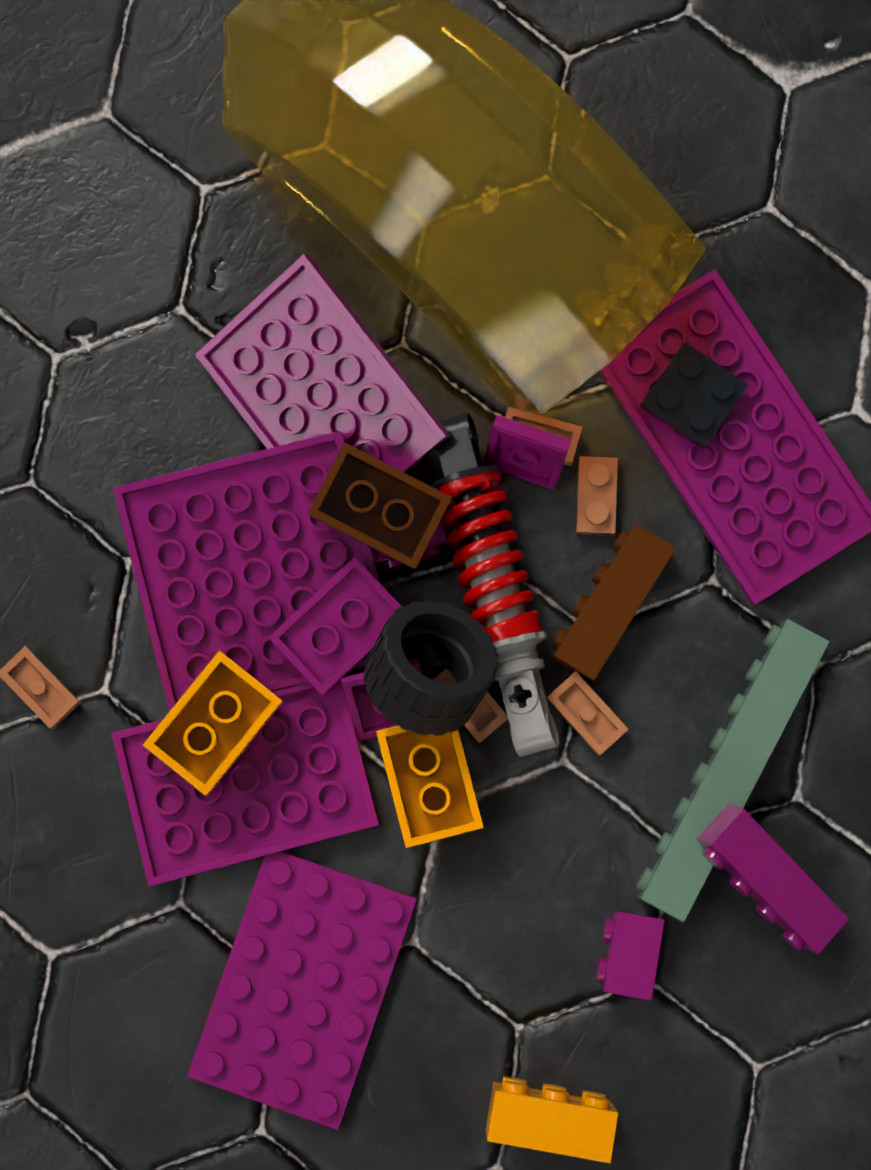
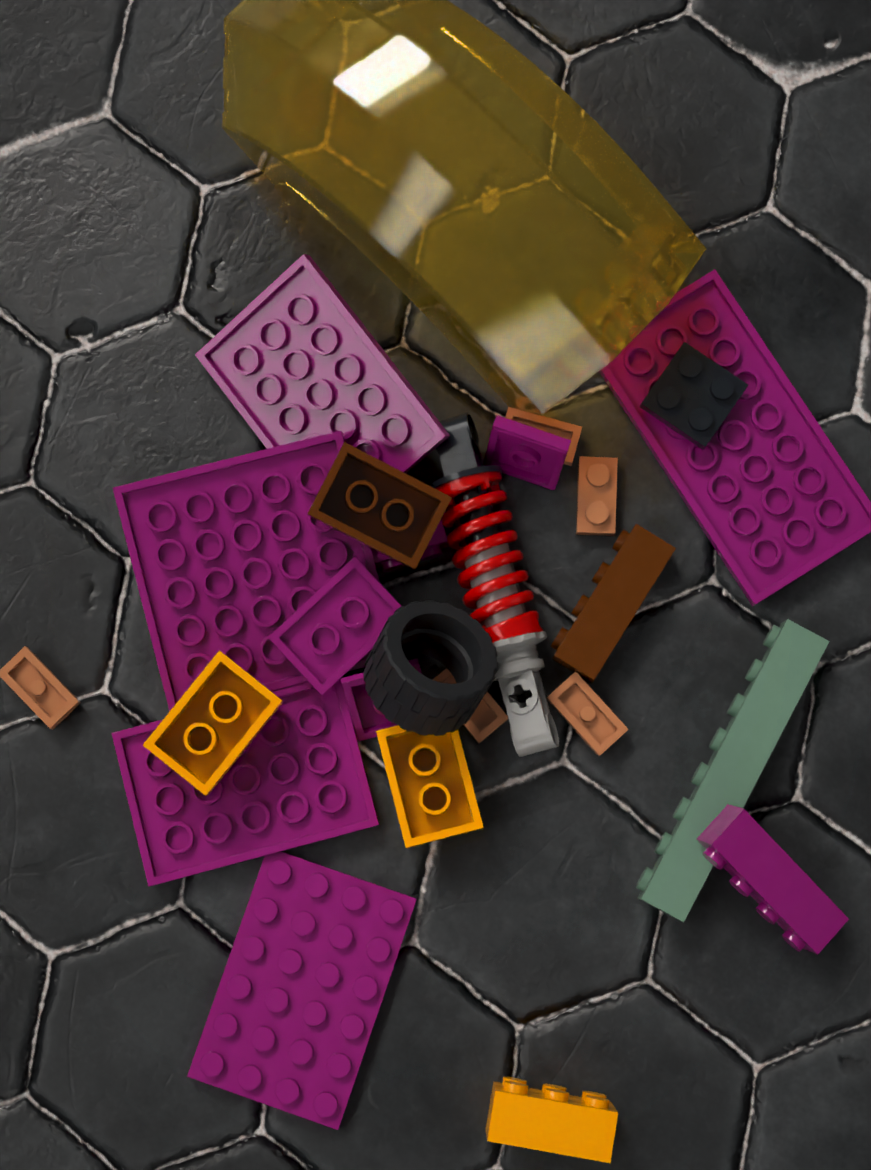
magenta brick [595,910,664,1001] -> none

